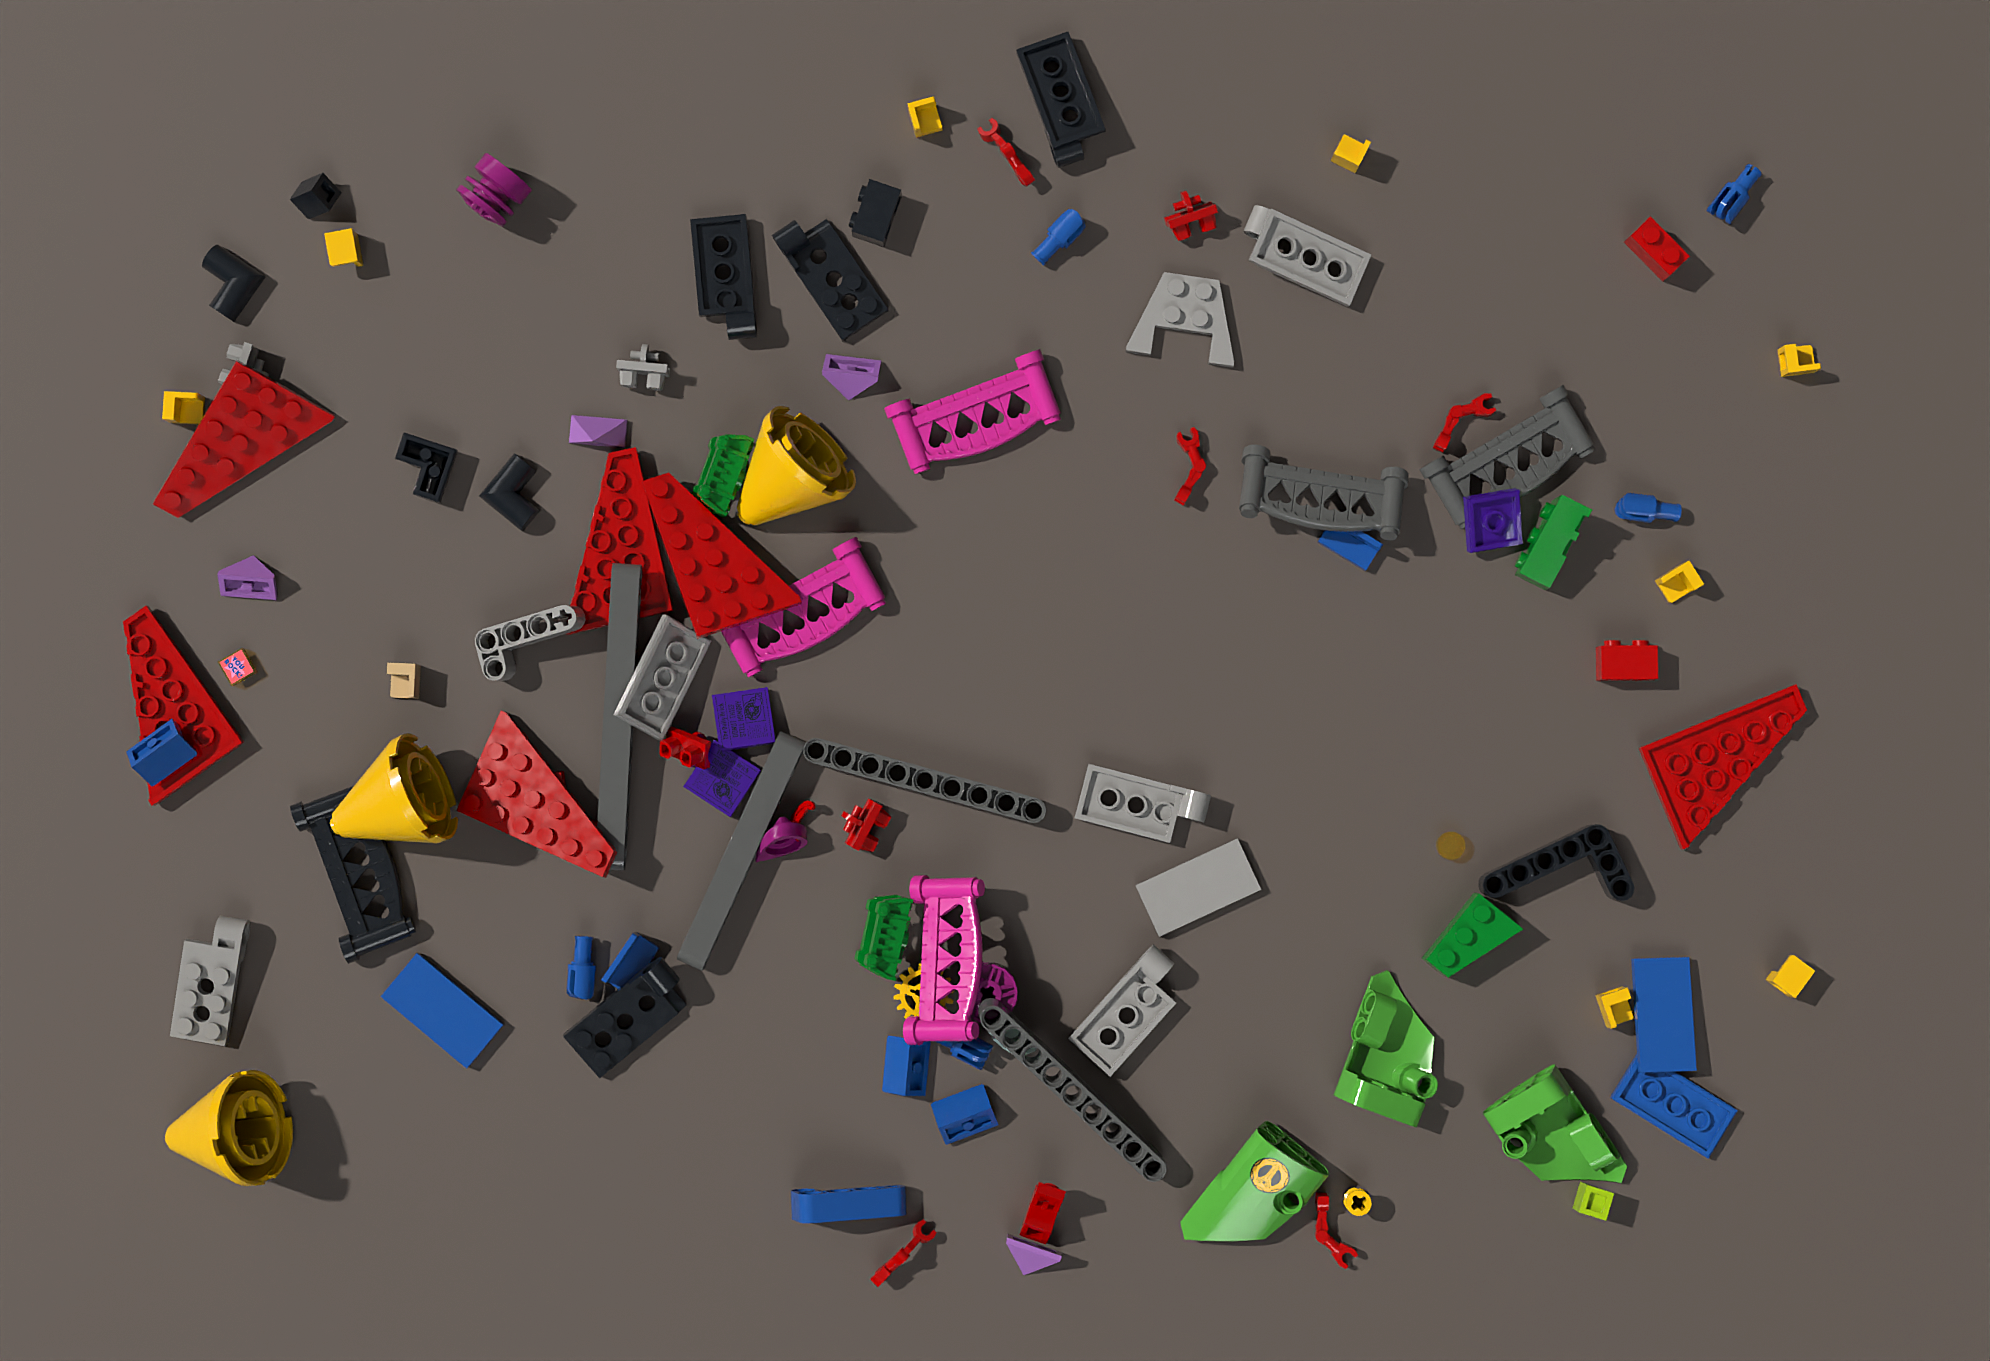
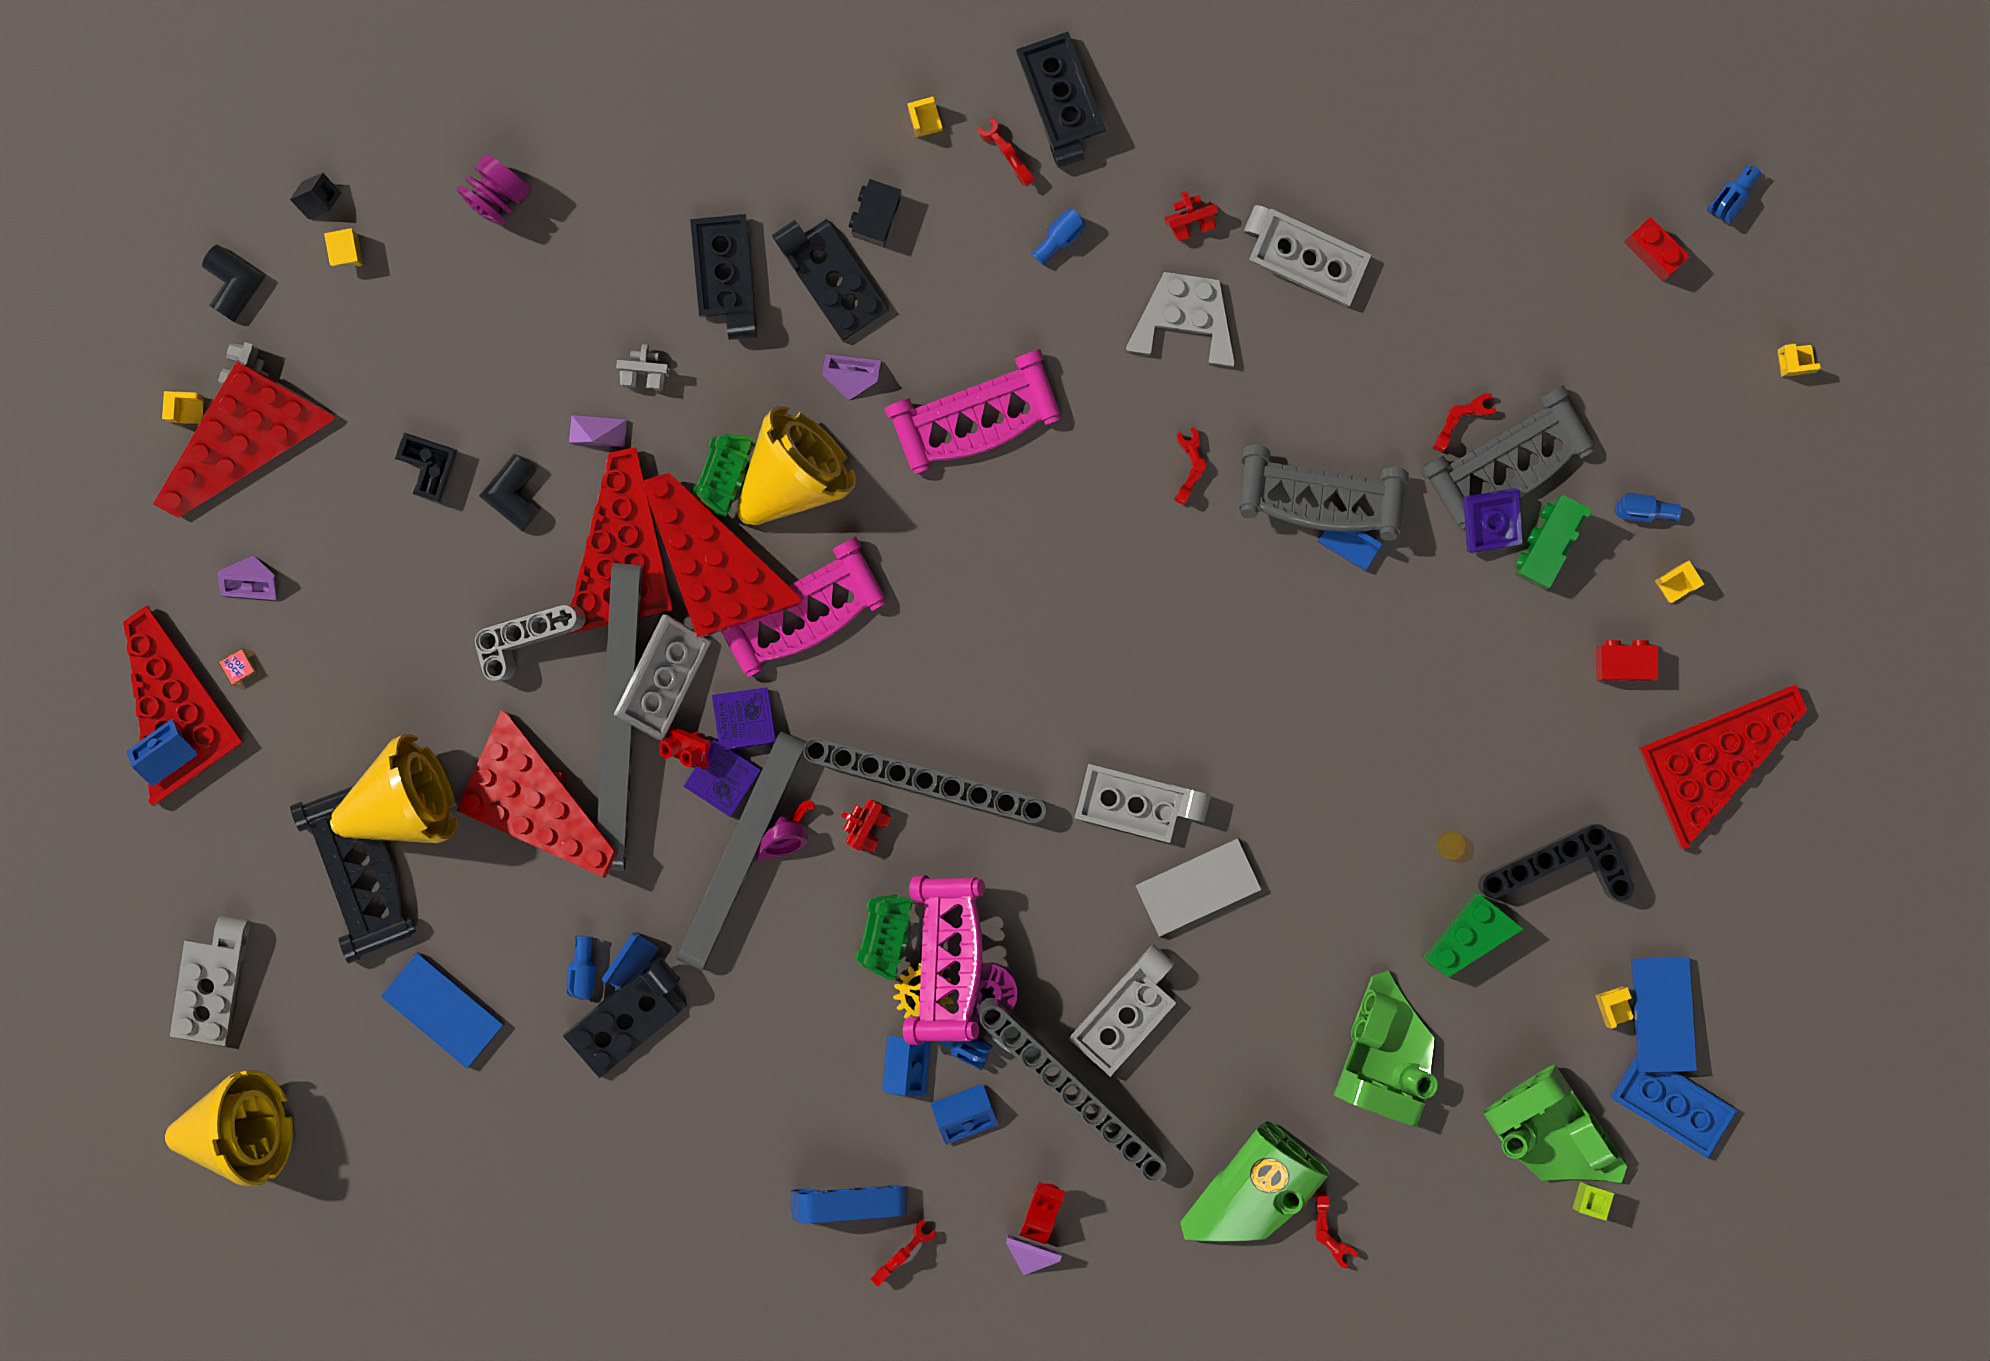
tan panel [387,663,421,699] -> none
yellow panel [1331,134,1371,173] -> none
yellow bush [1343,1187,1372,1216] -> none
yellow panel [1765,955,1815,998] -> none

